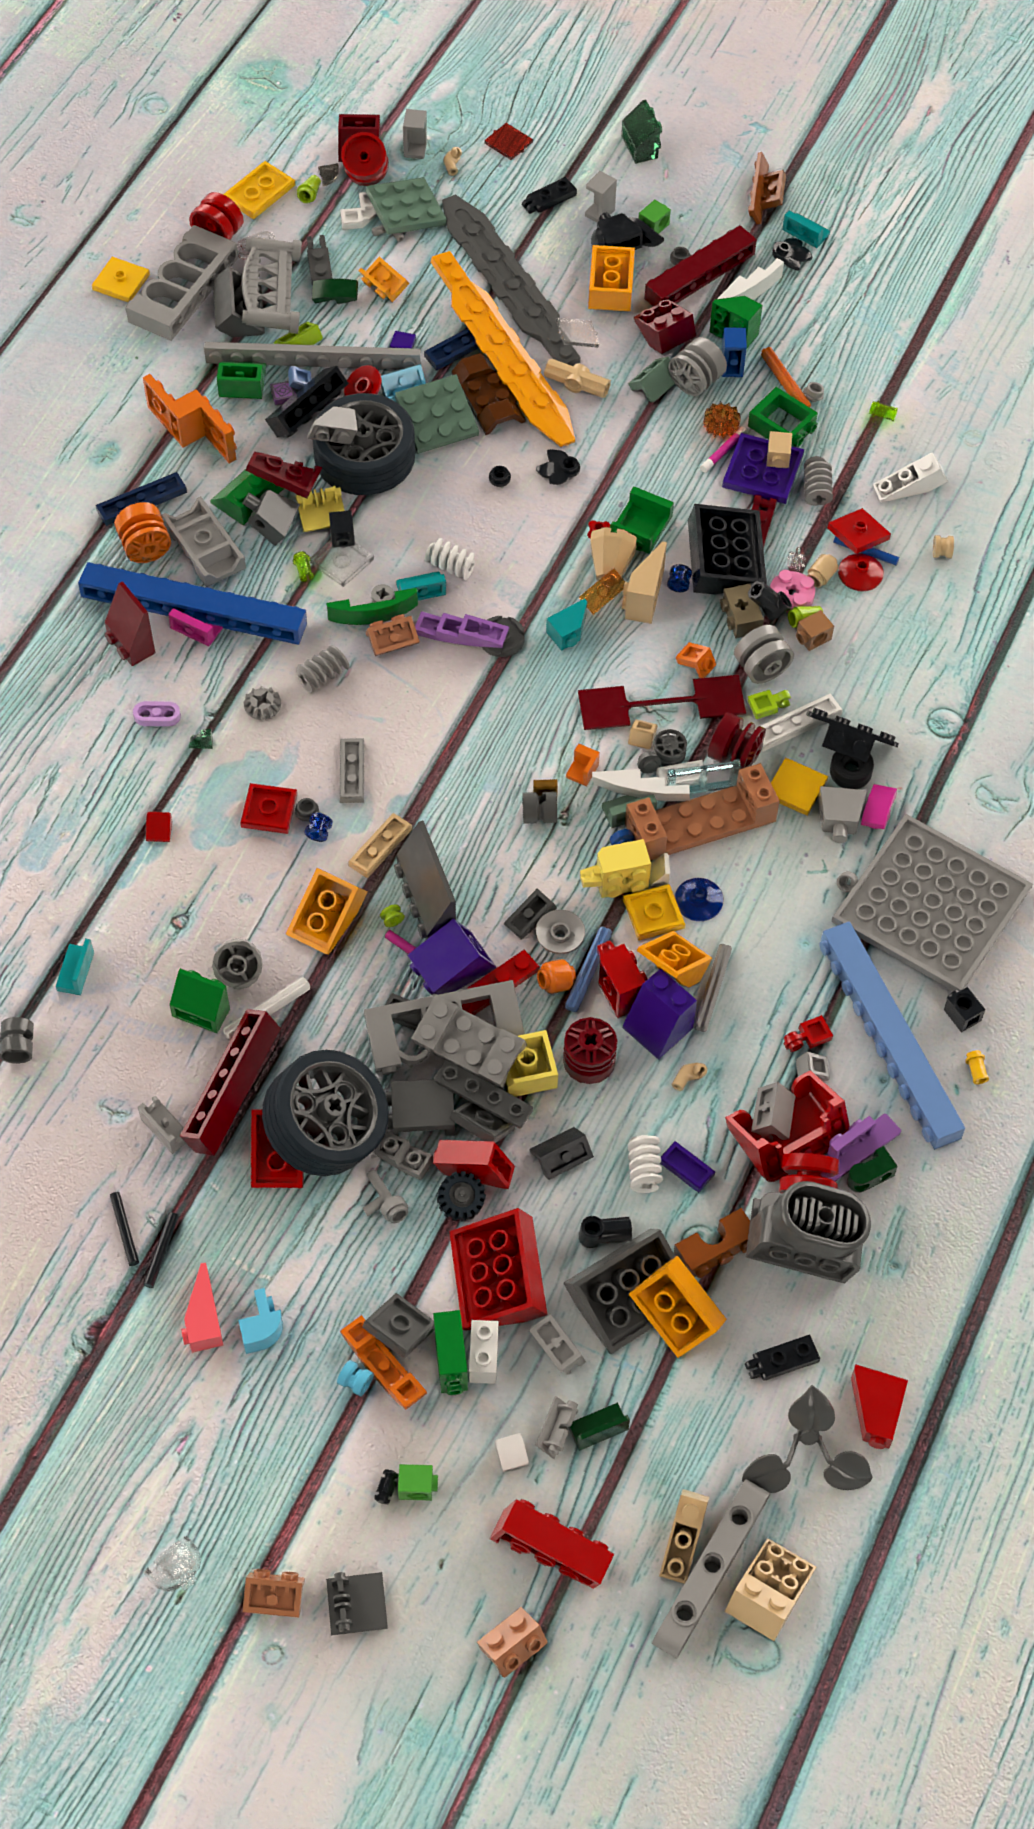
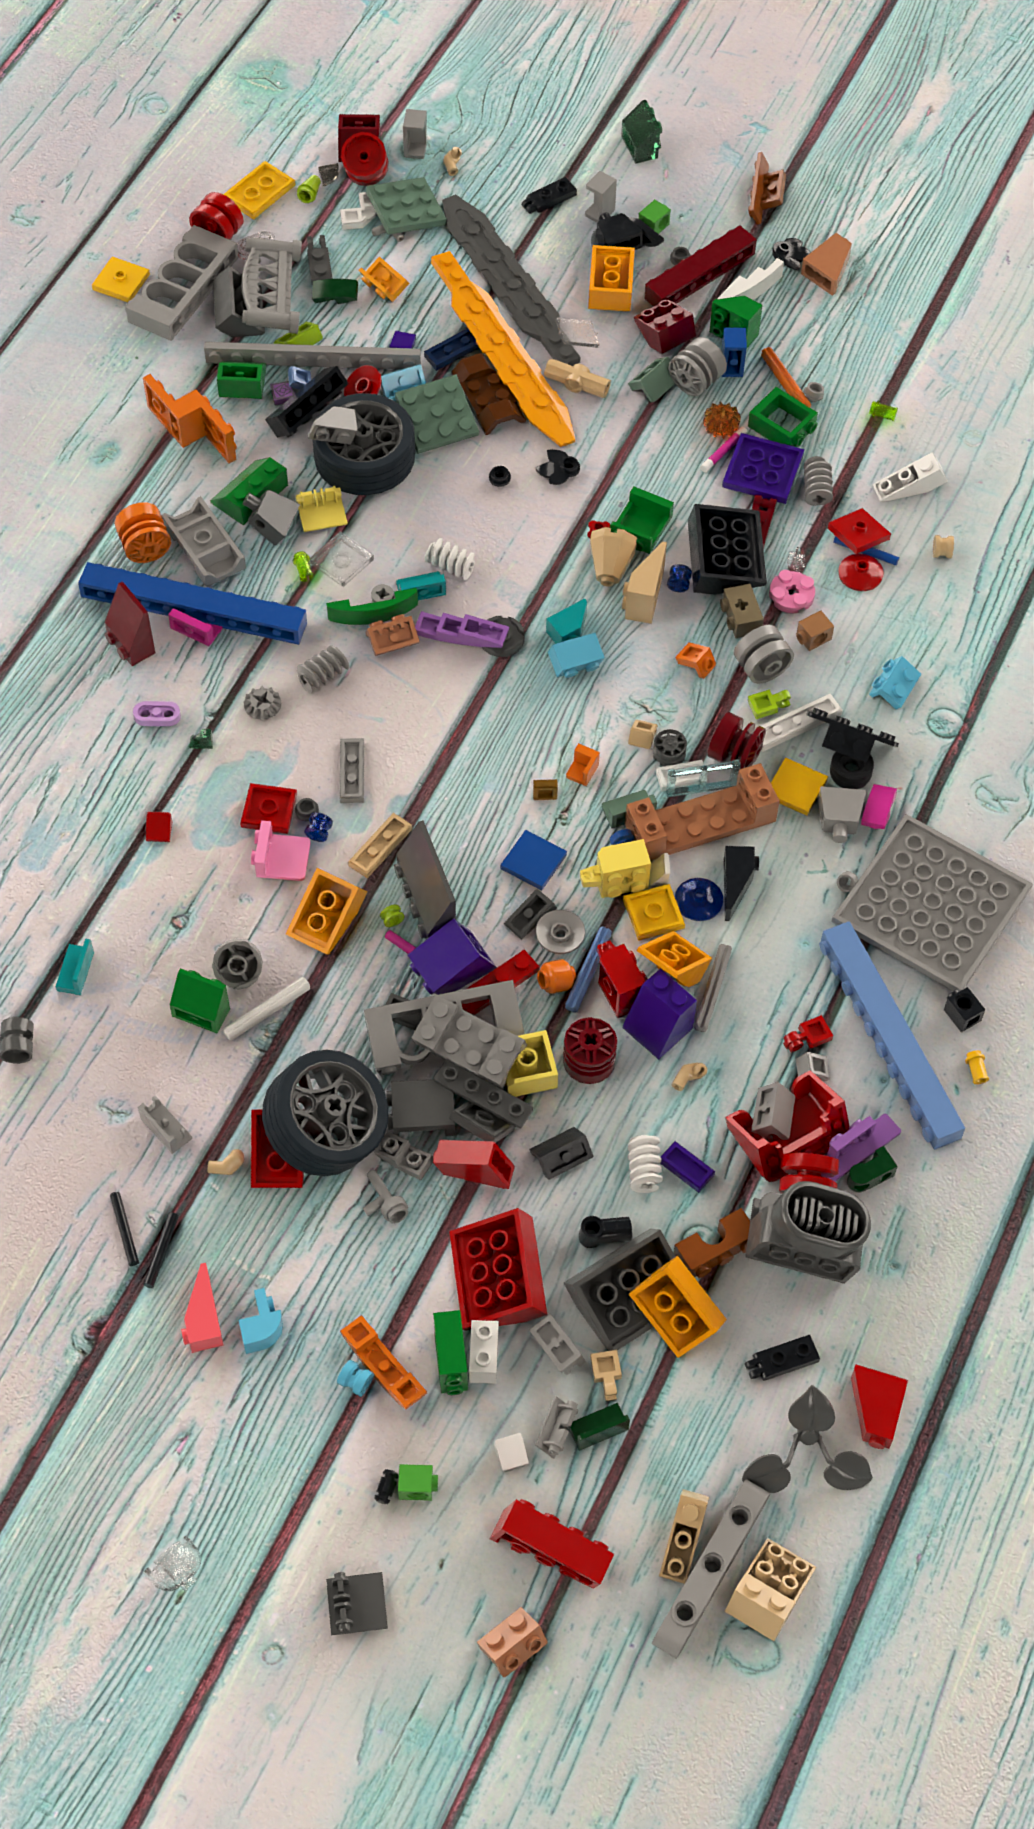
dark blue plate [96,472,187,526] -> none
dark red brick [180,1009,281,1156] -> none
nougat bracket [243,1569,305,1618] -> none
dark red wing [245,451,322,499] -> none
black brick [329,510,355,548] -> none
dark grey tile [362,1293,434,1359] -> none
black wheel [437,1171,486,1222] -> none
clear red piece [484,123,533,160] -> none
dark grey wheel [522,792,557,824] -> none
dark red hinge [578,675,746,730] -> none
clear orange plate [579,568,625,615] -> none
white slope [592,769,690,801] -> none
dark grey plate [637,751,661,774] -> none
black piece [748,581,792,621] -> none
tan brick [767,431,792,468] -> none
teal panel [782,210,830,249] -> none
lime cone [788,606,823,628] -> none
tan brick [807,554,838,588] -> none
none -> tan arm [208,1149,244,1175]
none -> bright pink bracket [251,821,311,881]
none -> blue tile [500,830,567,891]
none -> medium azure brick [548,633,605,678]
none -> tan plate [590,1350,622,1402]
none -> black slope [723,846,759,921]
none -> nougat slope [801,233,852,296]
none -> medium azure bracket [869,656,921,709]

